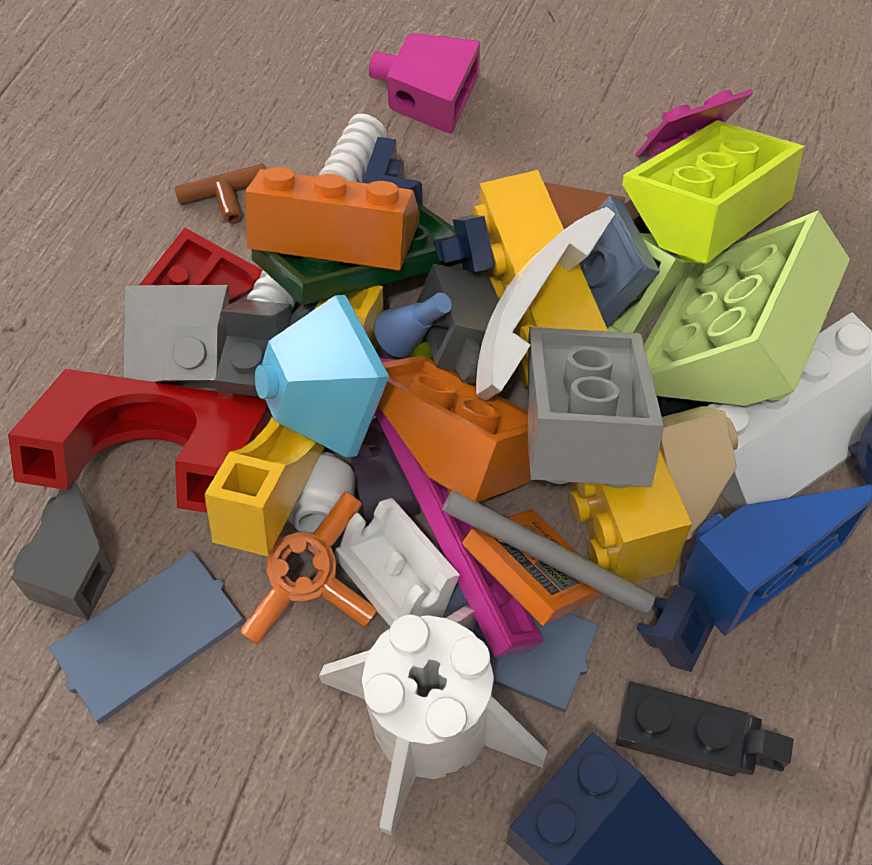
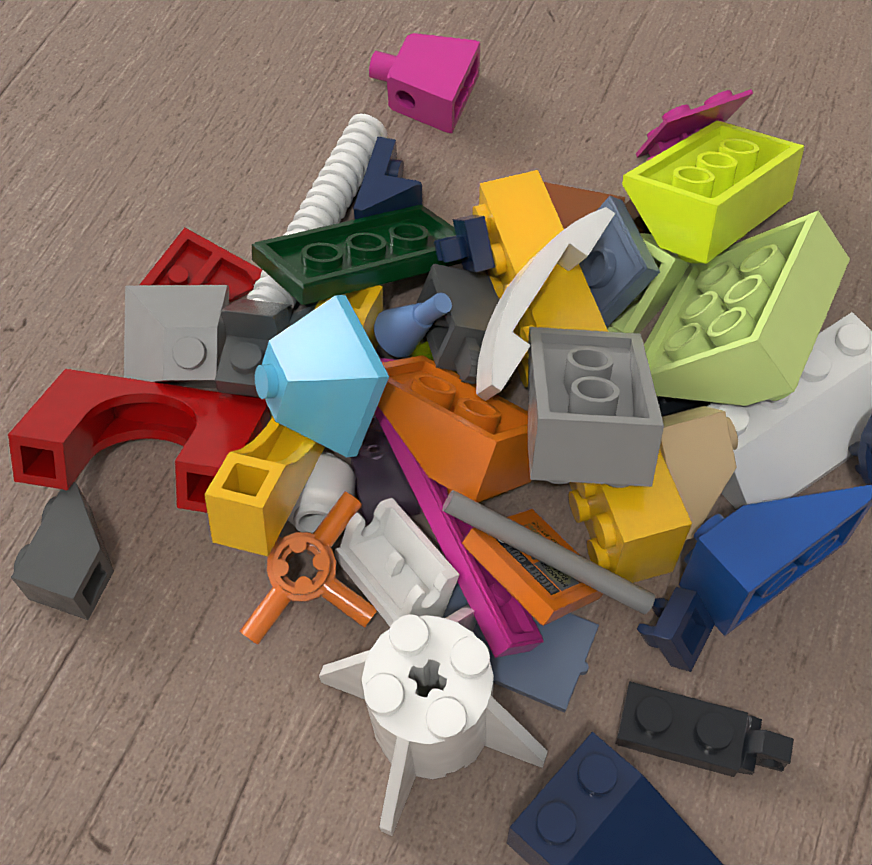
sand blue piece [48,551,245,725] -> none
dark orange piece [175,164,267,223] -> none
orange slope [245,167,420,270] -> none

